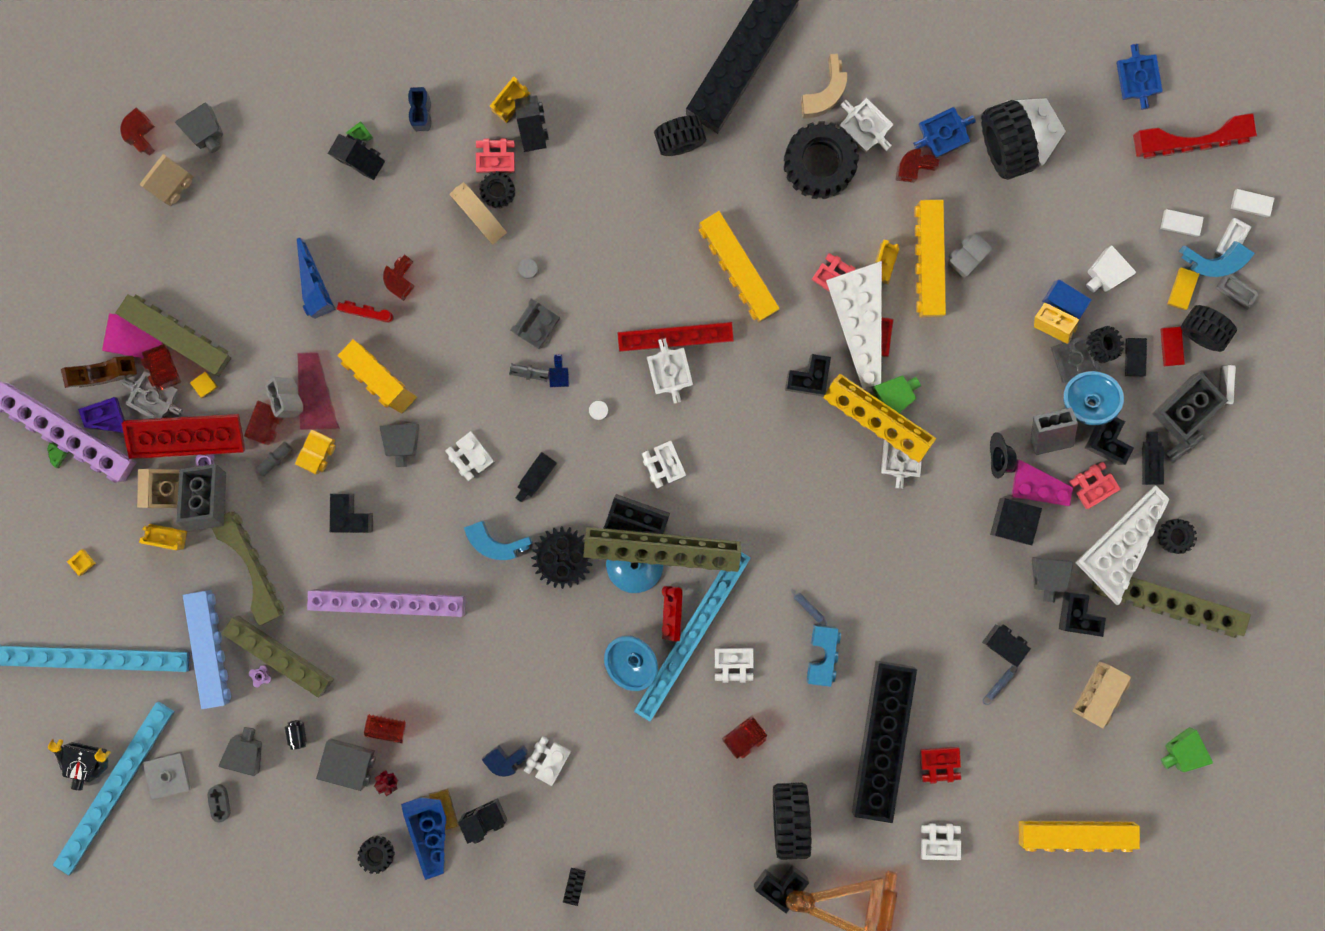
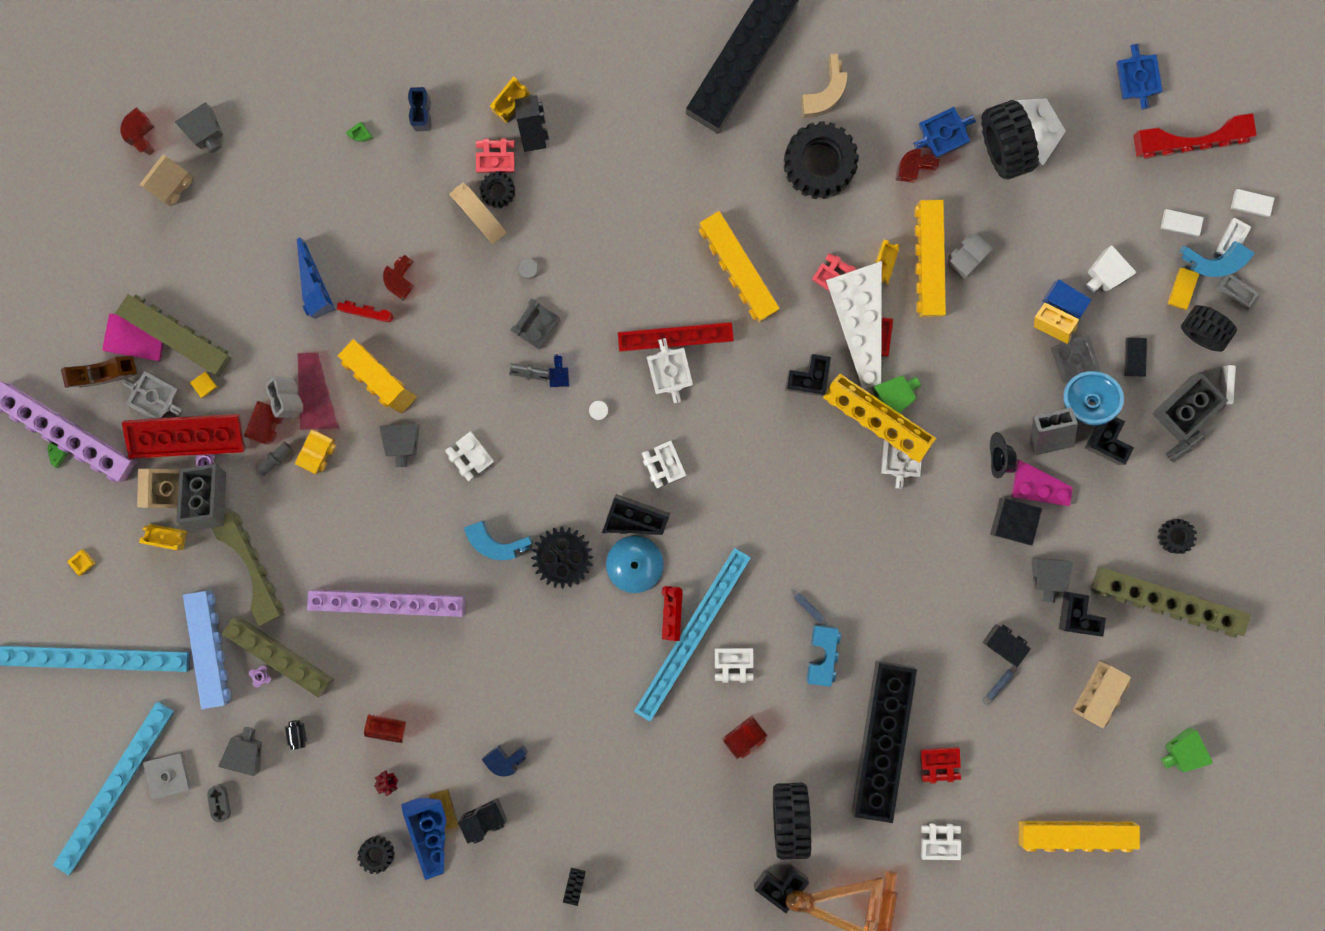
torso [48,739,111,791] -> none
dark purple wing [78,397,125,433] -> none
clear red brick [141,344,182,391] -> none
dark grey brick [316,738,376,791] -> none
black brick [327,134,385,180] -> none
black brick [329,494,373,533] -> none
black hinge [515,452,557,502] -> none
white plate [524,736,571,786] -> none
olive brick [584,527,741,572] -> none
dark azure dish [604,636,658,691] -> none
black tyre [654,115,707,156] -> none
white plate [839,98,894,153] -> none
coral plate [1069,462,1121,509] -> none
white wing [1075,485,1169,605] -> none
black tyre [1086,326,1124,363] -> none
black hinge [1142,432,1164,485] -> none
red tile [1160,327,1185,367] -> none

